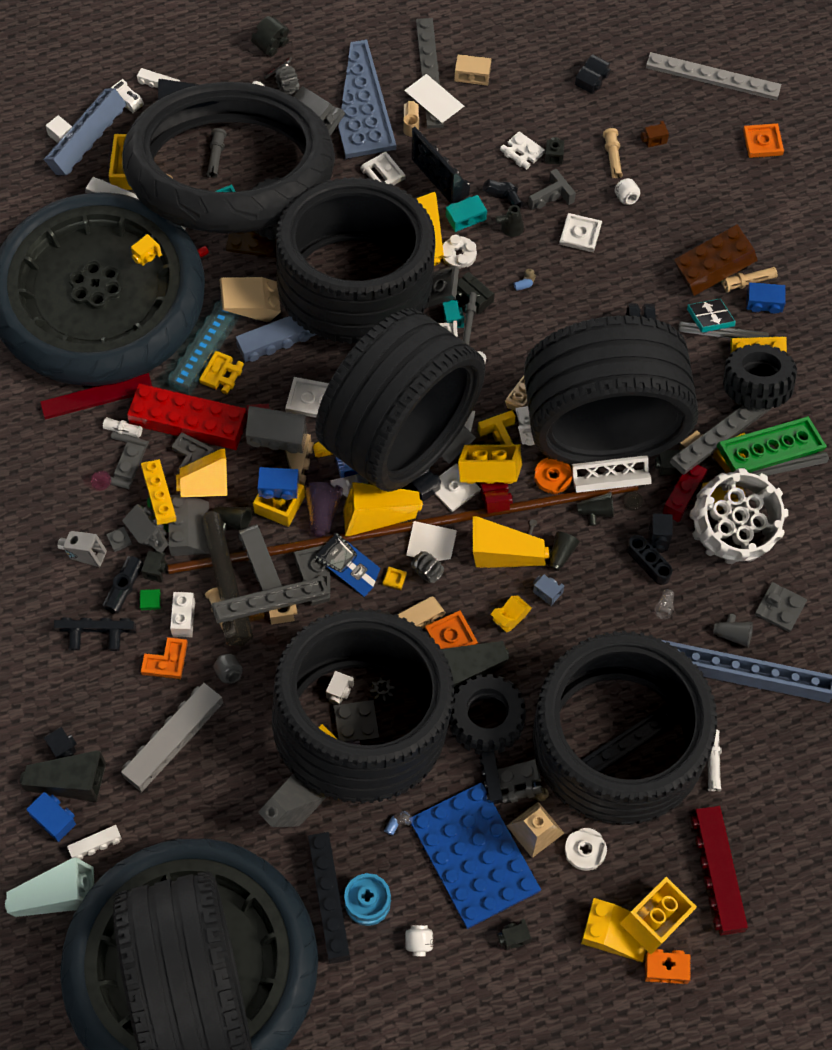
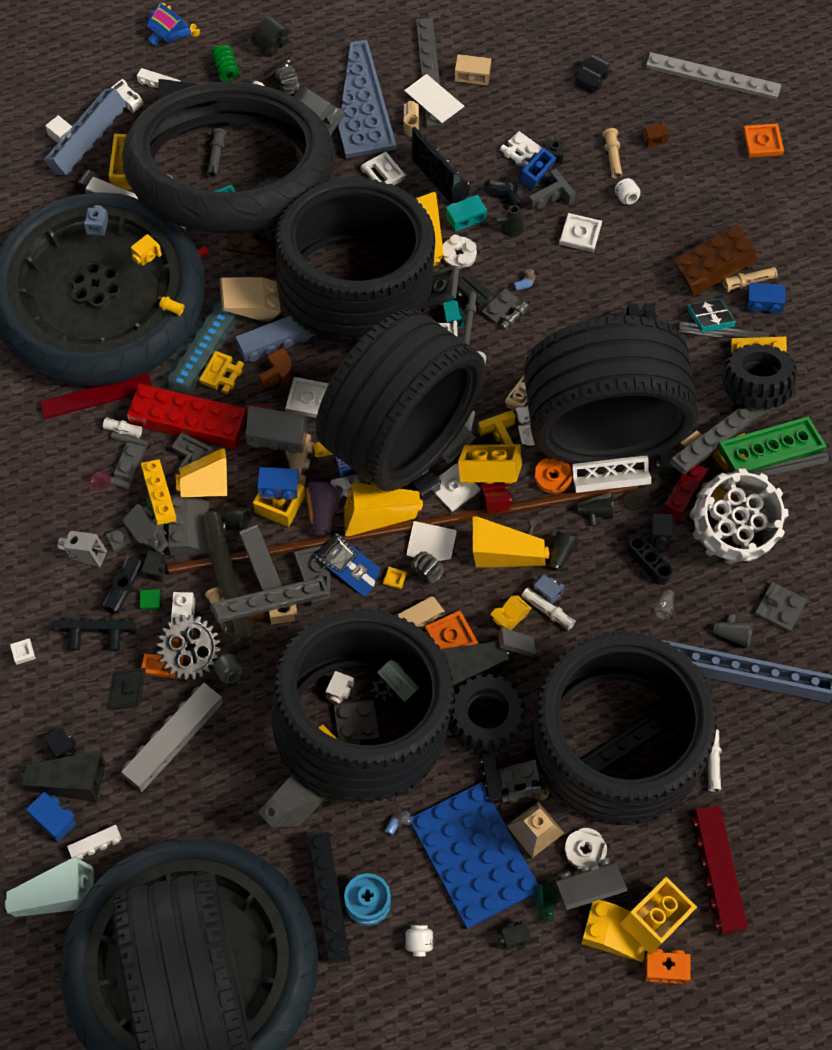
none -> white tile [10,638,36,665]
none -> dark grey brick [76,170,100,191]
none -> sand blue brick [84,205,108,236]
none -> pearl dark grey piece [107,668,146,710]
none -> blue torso [147,2,200,46]
none -> dark grey gear [155,615,220,680]
none -> yellow pin [159,296,185,316]
none -> green piece [211,45,239,82]
none -> dark orange brick [259,348,292,389]
none -> light aqua hinge [377,659,419,702]
none -> dark grey plate [482,289,529,330]
none -> dark grey tile [498,628,536,657]
none -> blue brick [518,147,557,190]
none -> white pin [521,587,576,631]
none -> clear green plate [533,884,557,924]
none -> dark grey slope [553,858,627,910]

